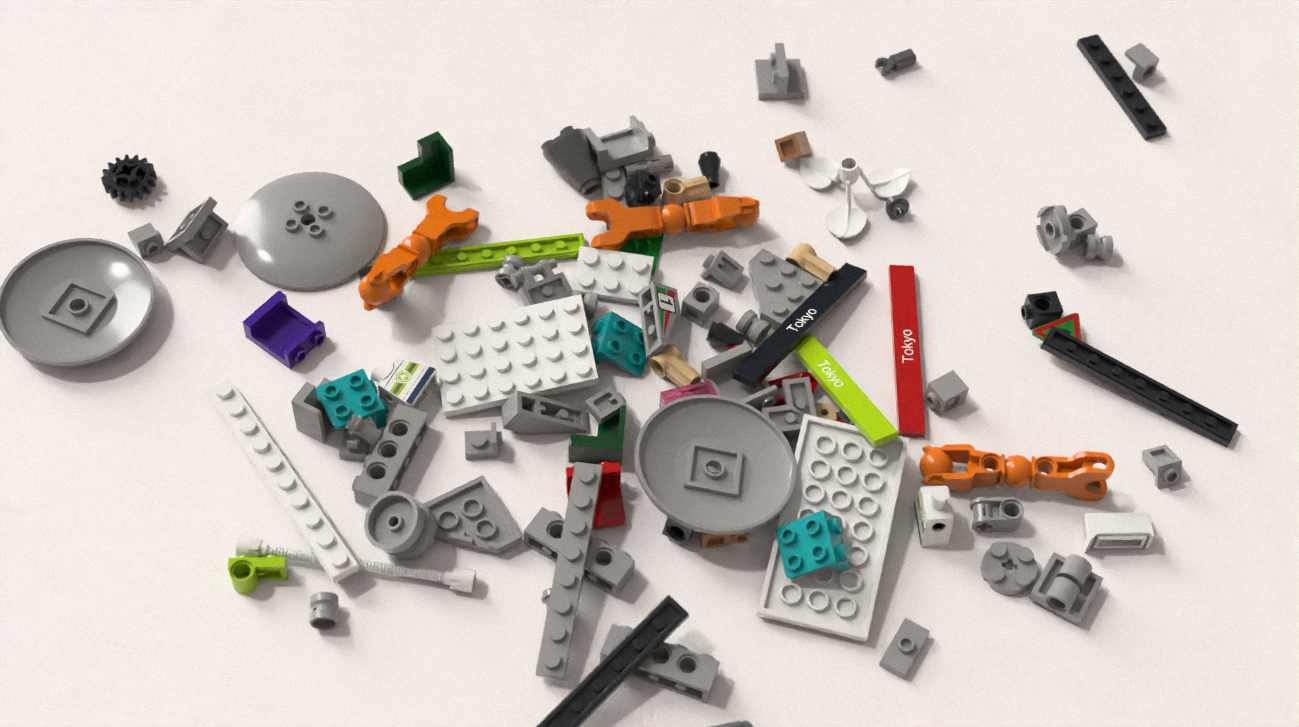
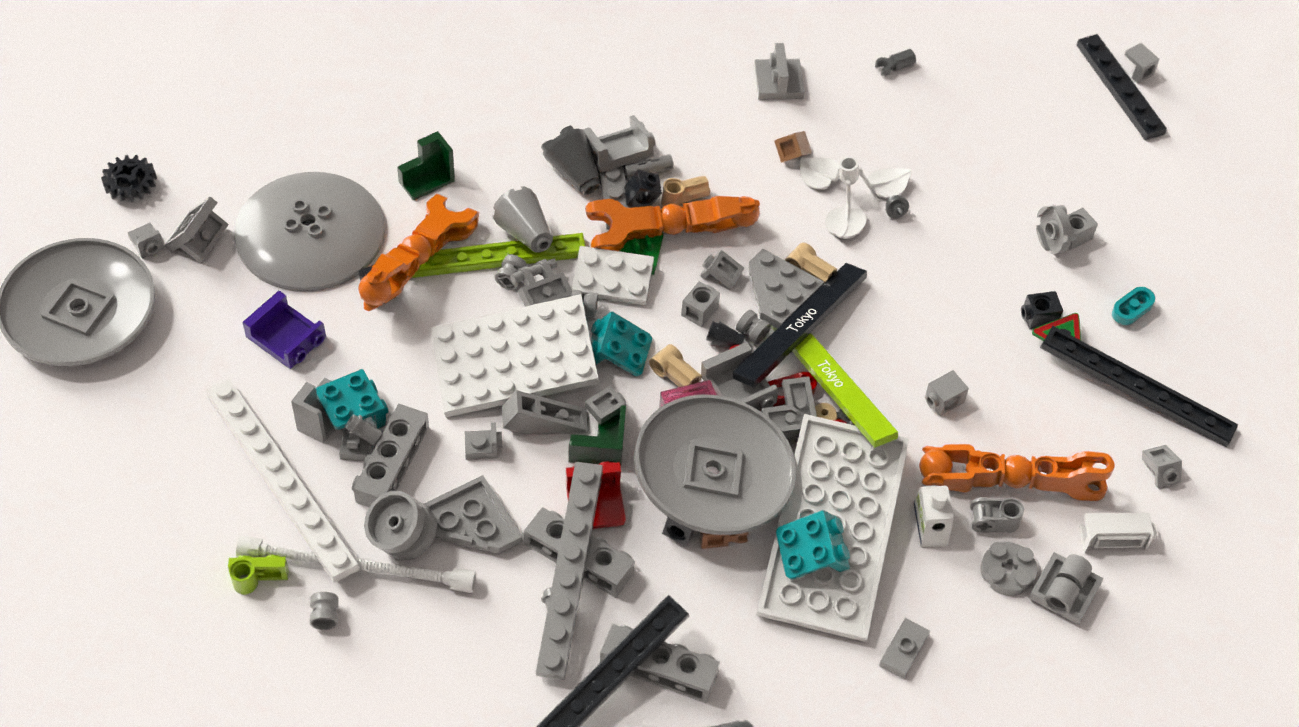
white torso [370,358,438,410] -> none
light grey slope [638,281,680,358] -> none
black cone [697,151,721,189] -> none
red tile [888,265,925,437] -> none
light grey wheel [1083,234,1113,260] -> none
none -> light grey cone [492,186,553,252]
none -> teal plate [1111,287,1156,325]

